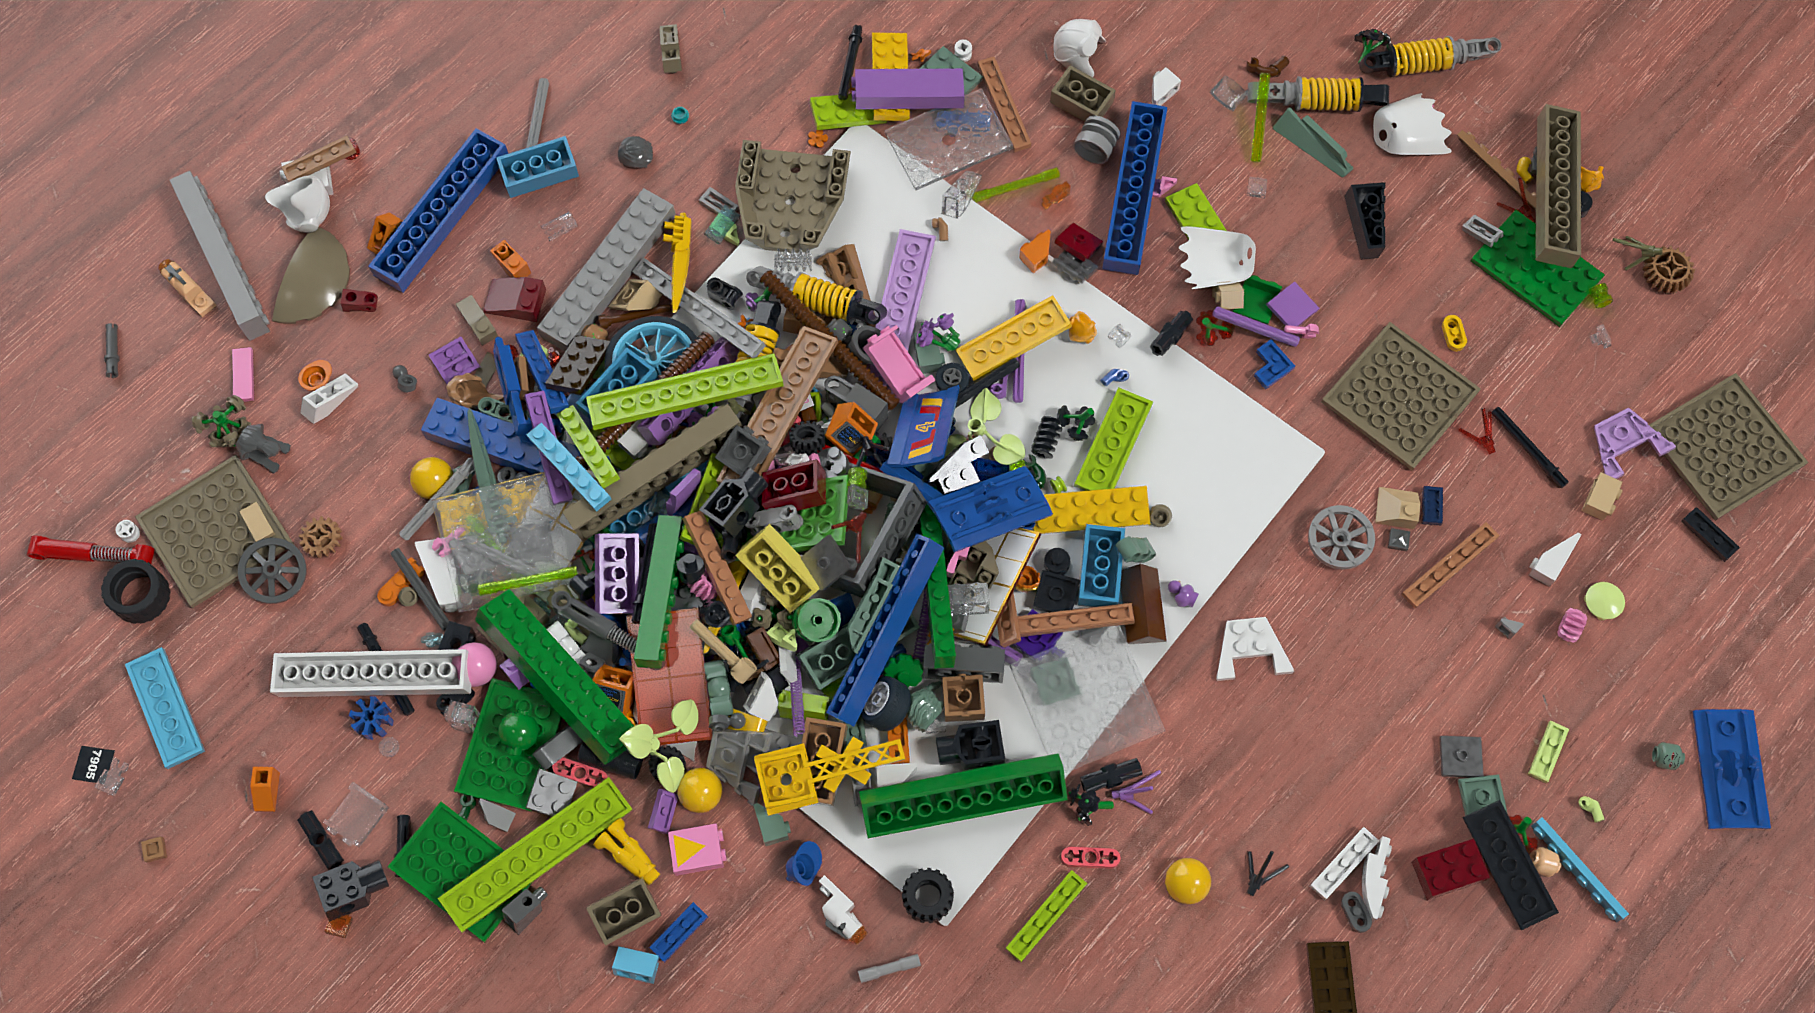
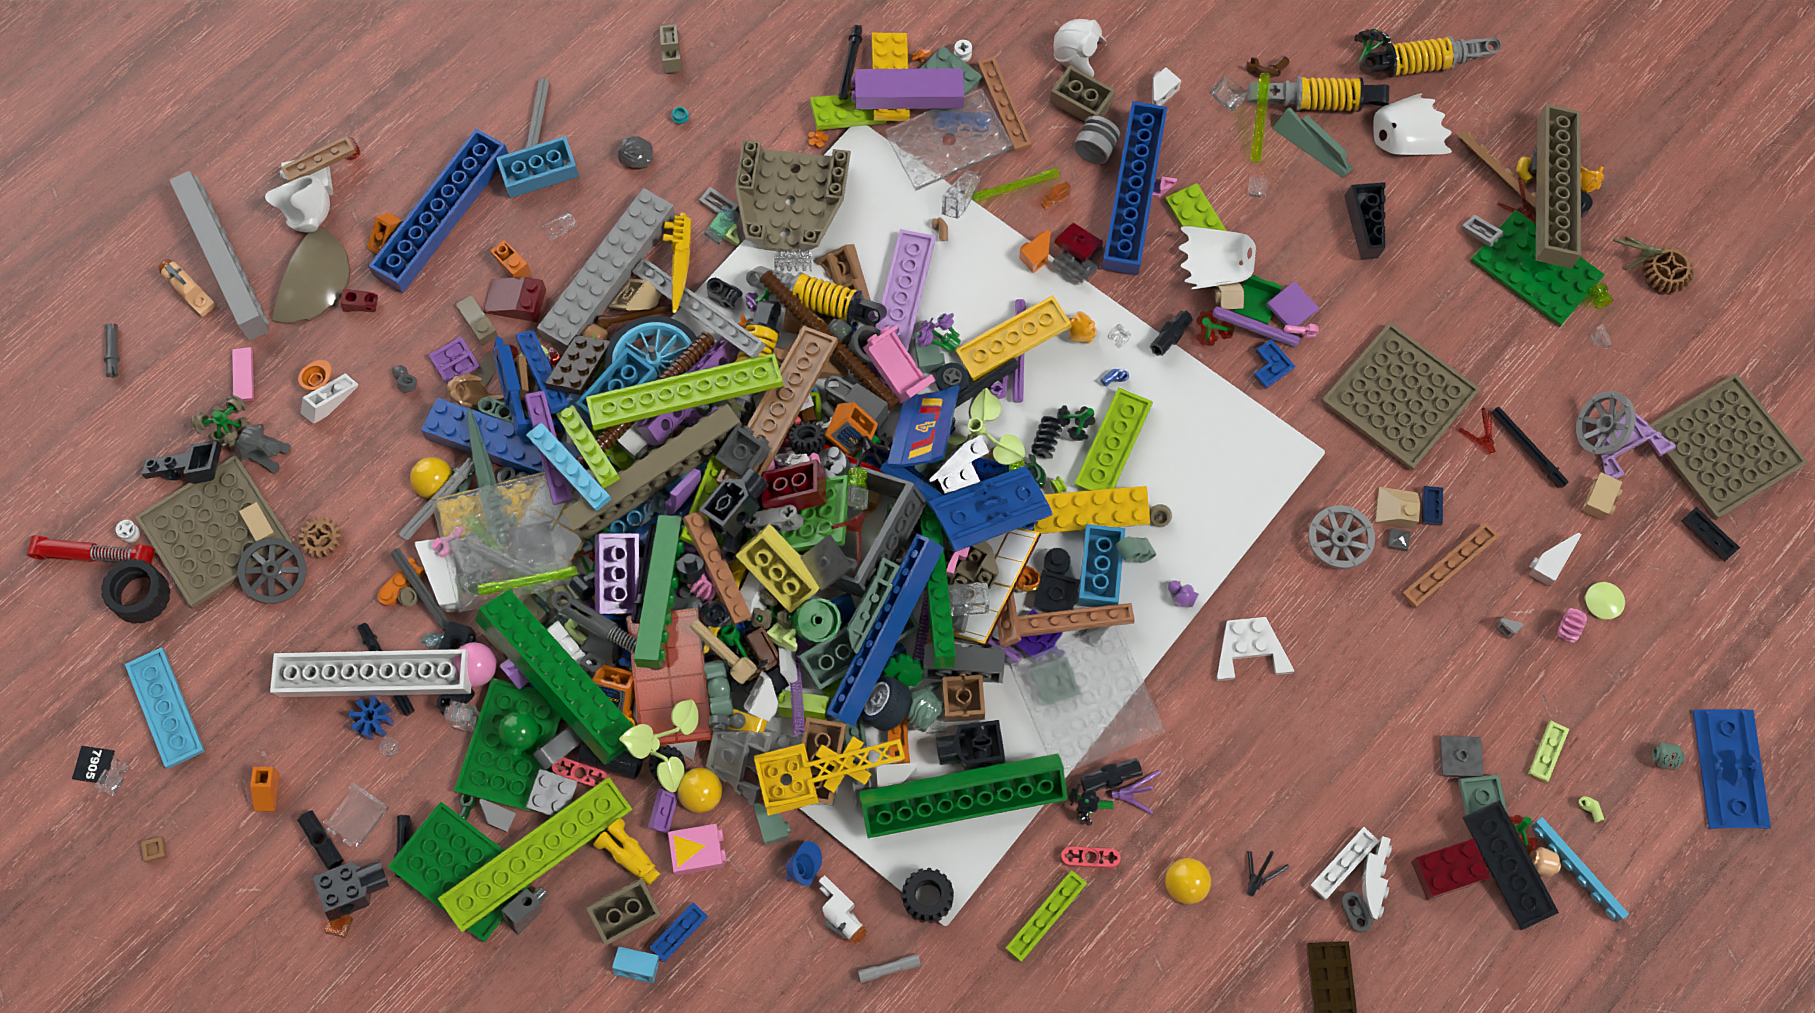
reddish brown slope [1120,564,1167,644] -> none
yellow plate [1442,315,1467,352] -> none
none -> black plate [142,440,222,484]
none -> light grey wheel [1576,391,1636,455]

